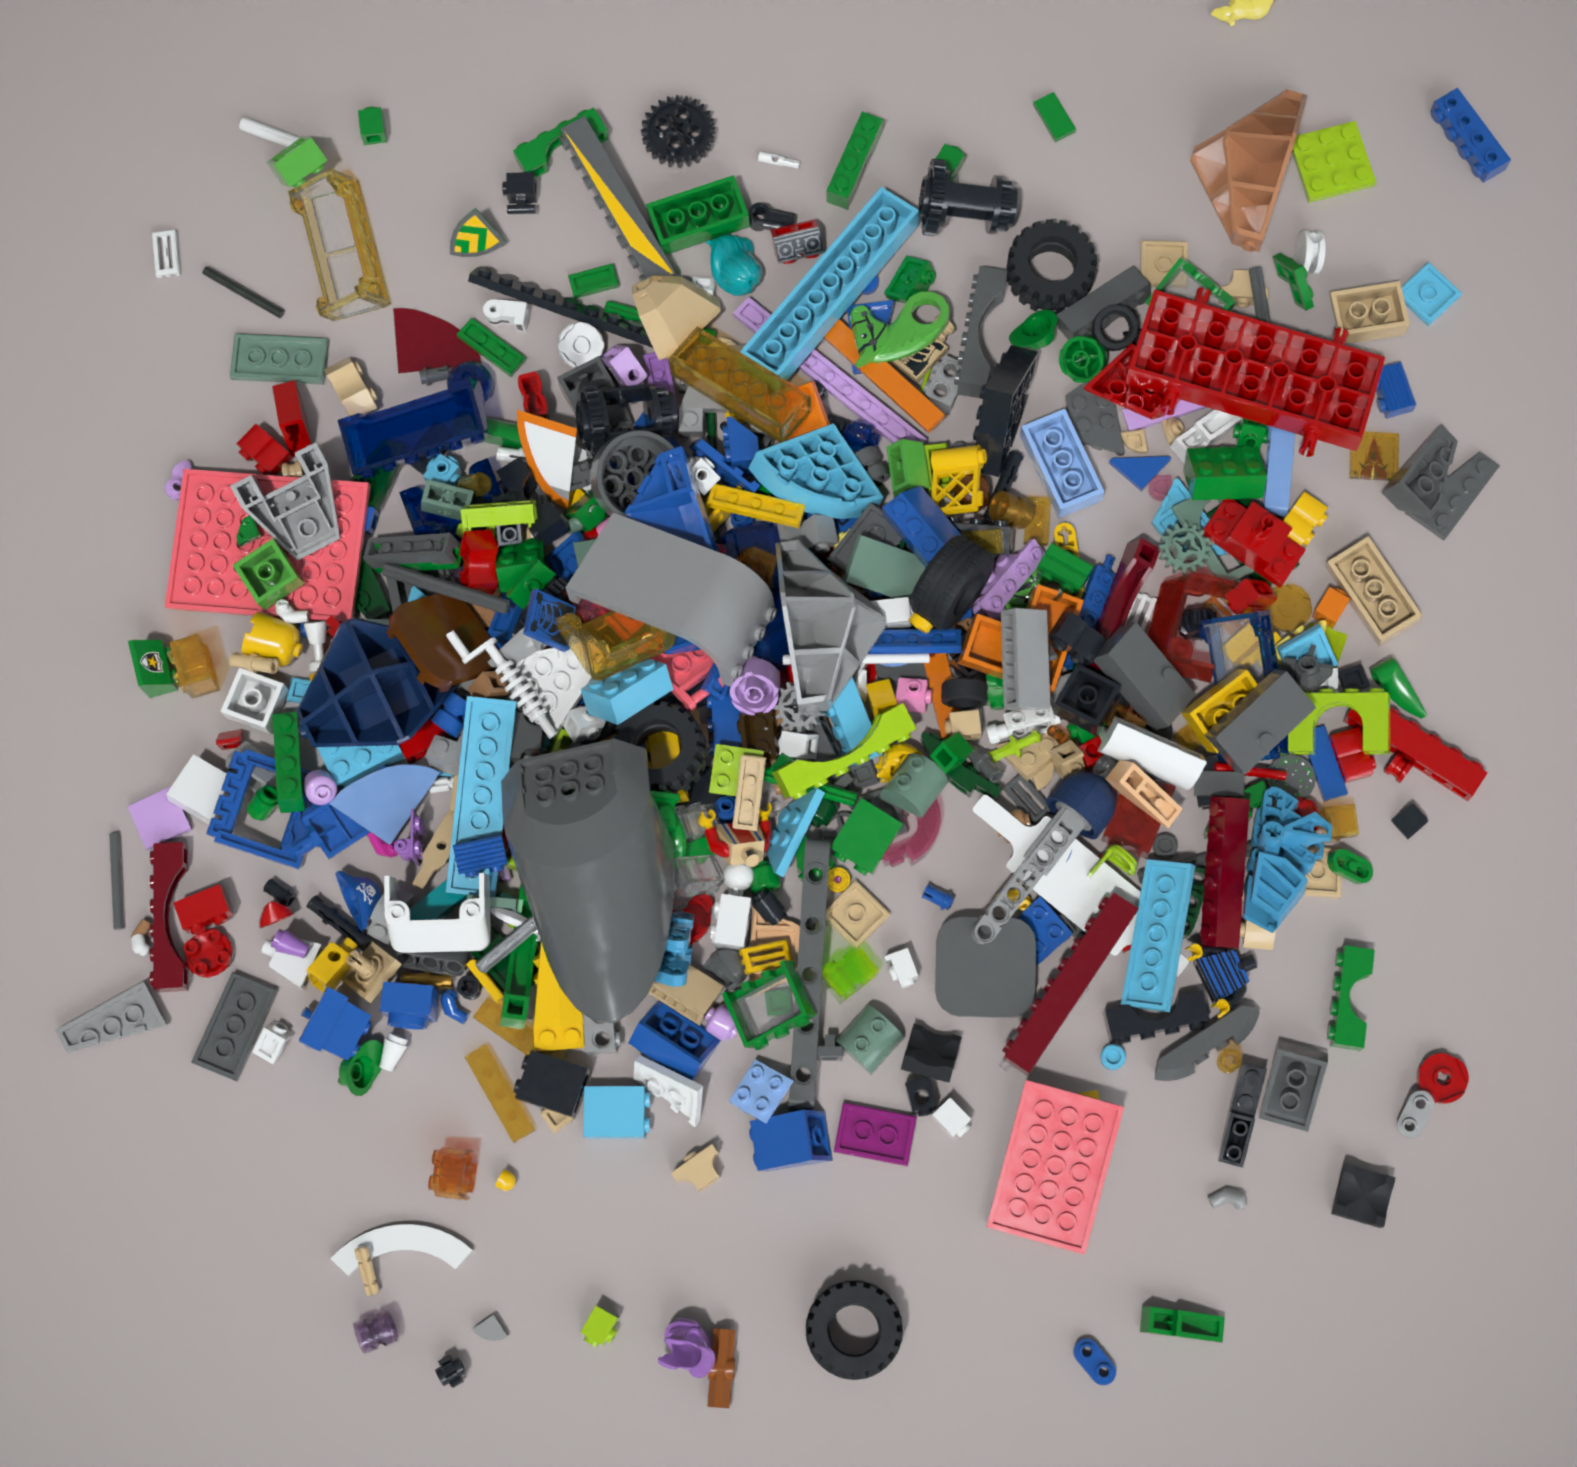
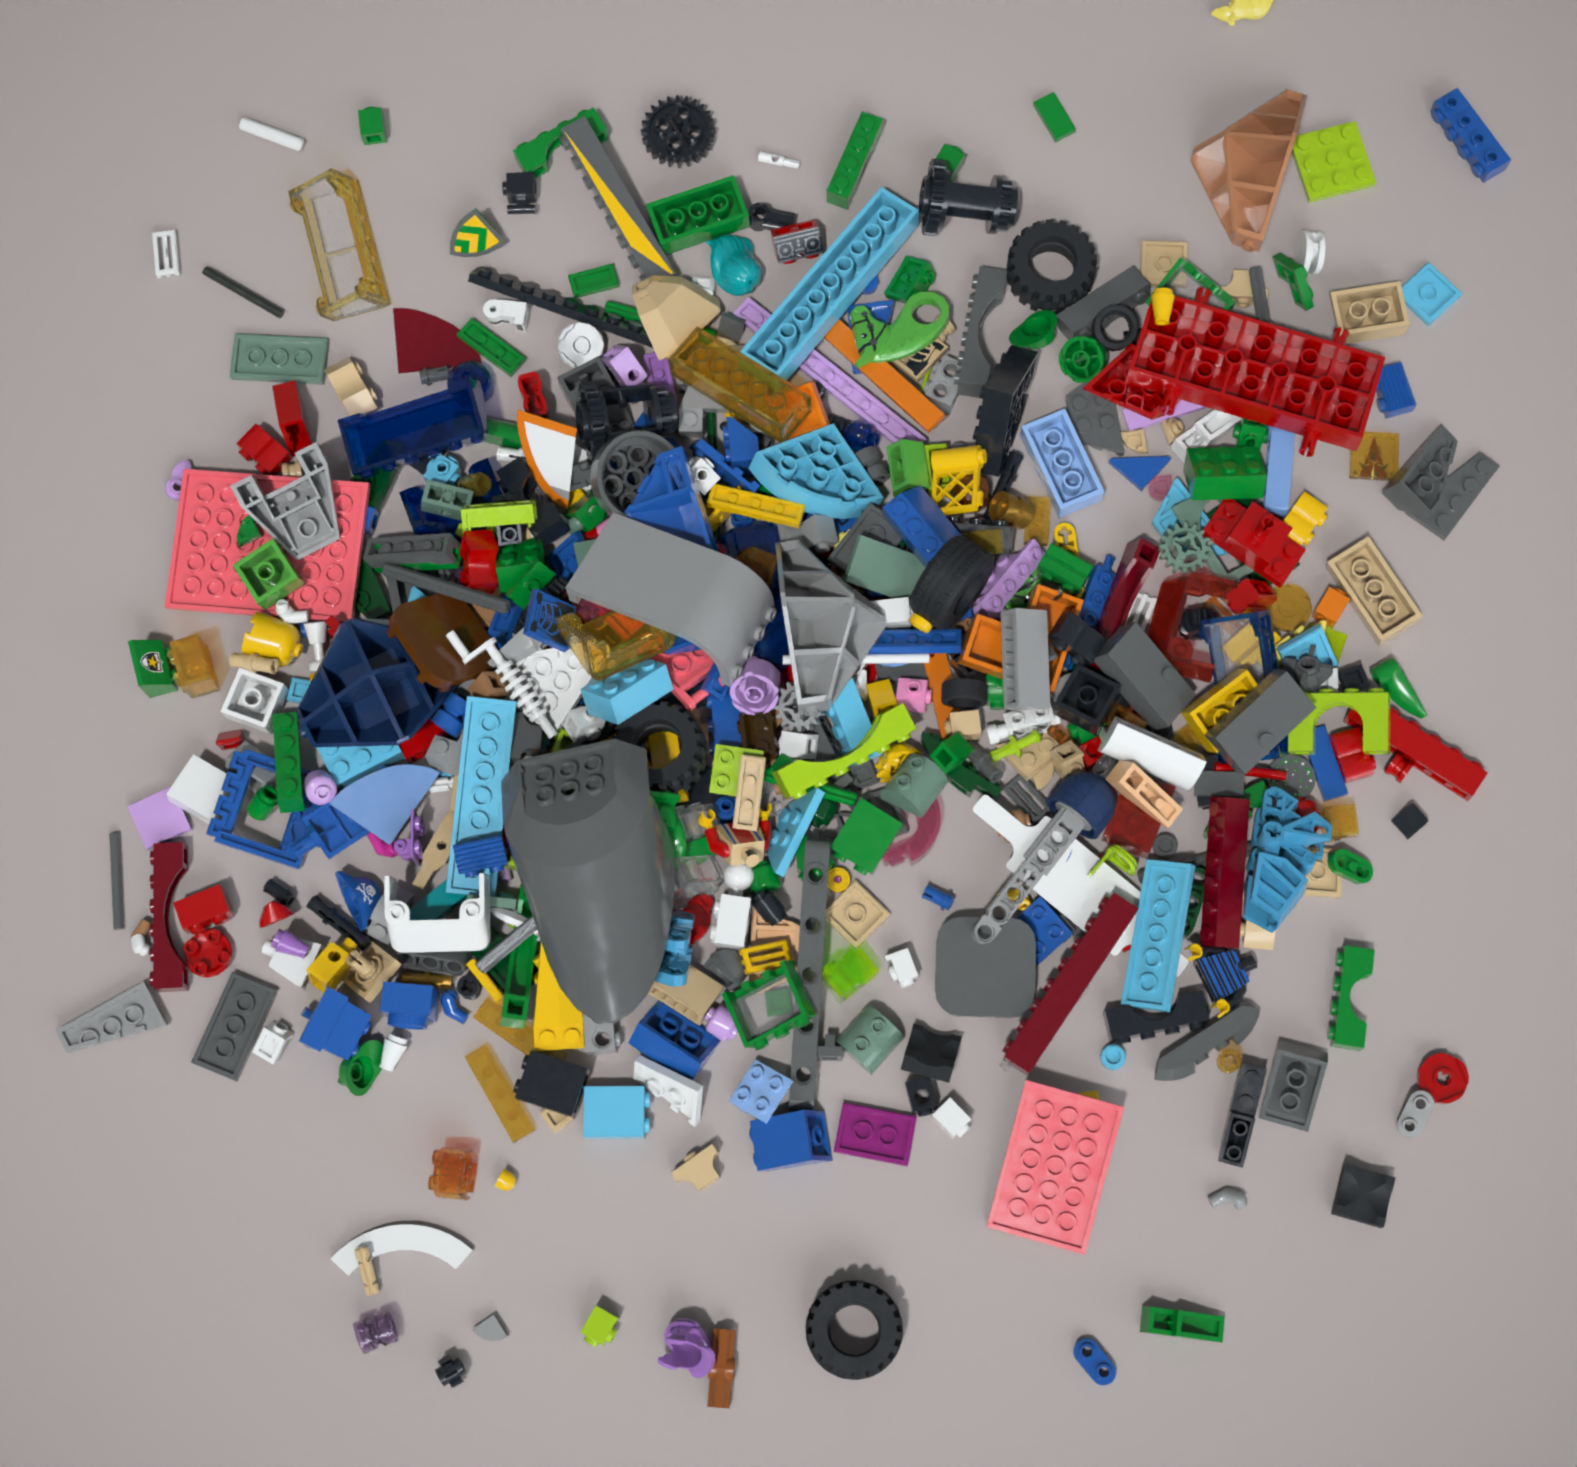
bright green brick [266,136,328,188] -> none
none -> dark grey tile [717,312,746,343]
none -> yellow cone [1151,288,1175,325]

